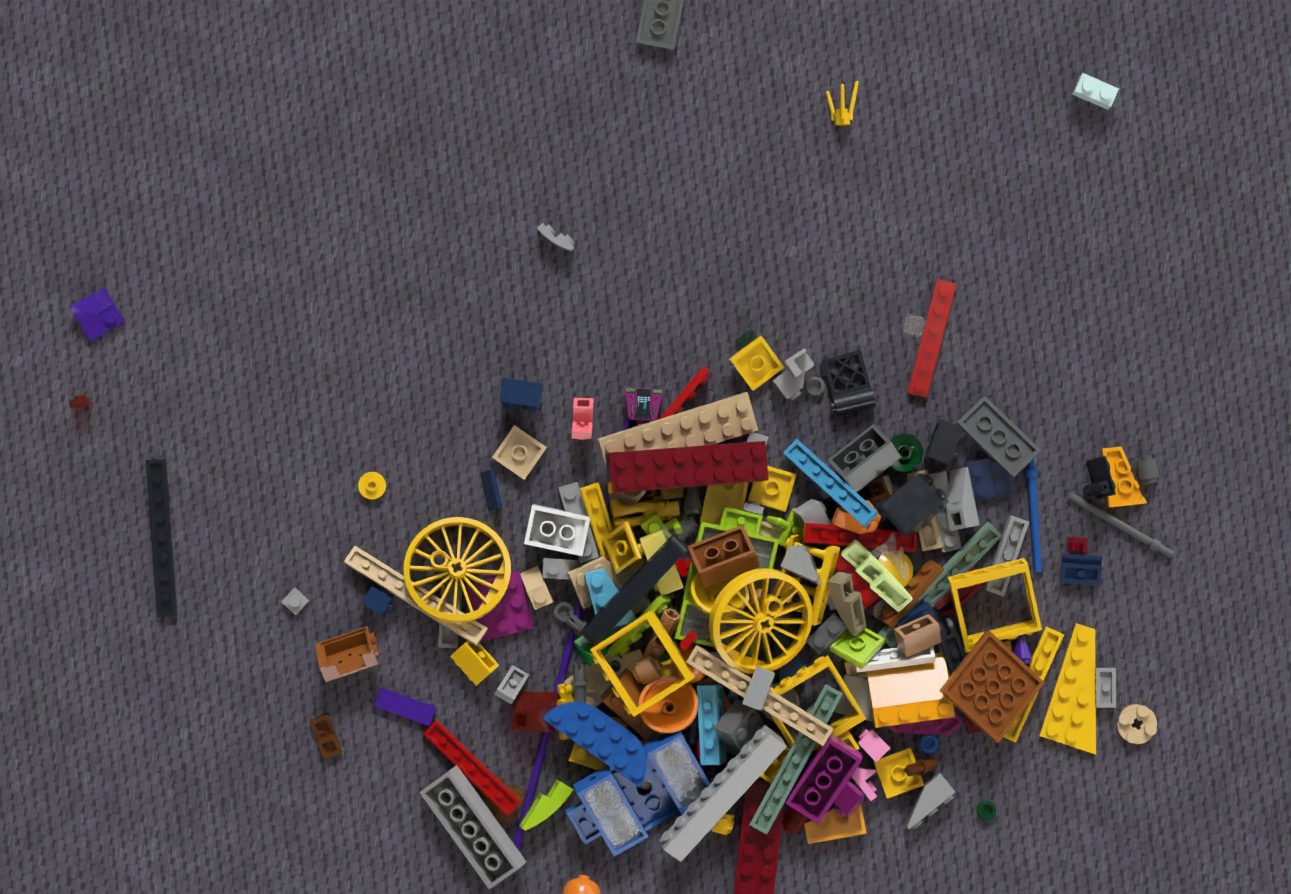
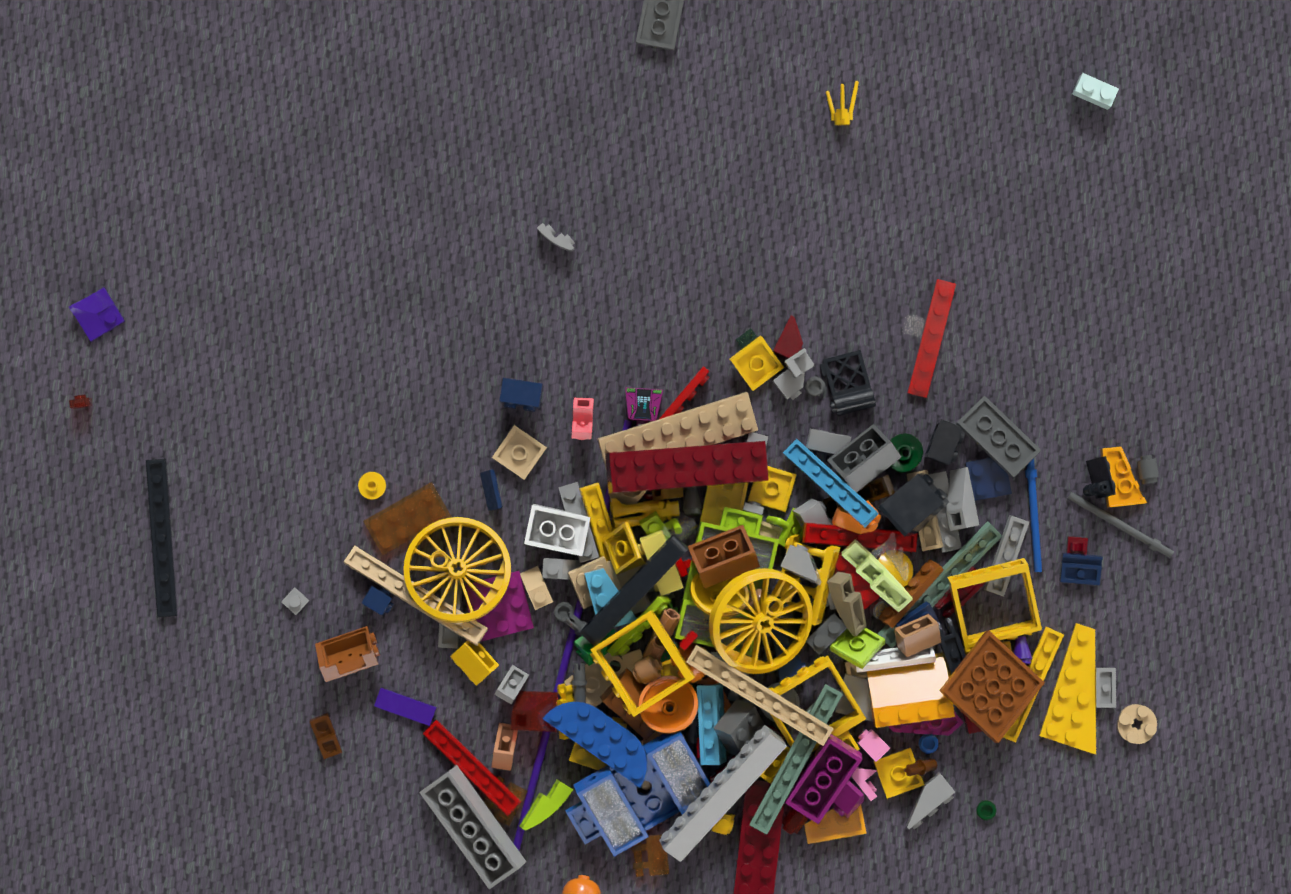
light grey tile [742,666,775,711] -> none
none -> clear orange plate [363,482,451,555]
none -> nougat slope [491,723,519,771]
none -> clear orange plate [631,834,669,877]
none -> dark red slope [773,315,803,359]
none -> light grey slope [806,428,851,454]

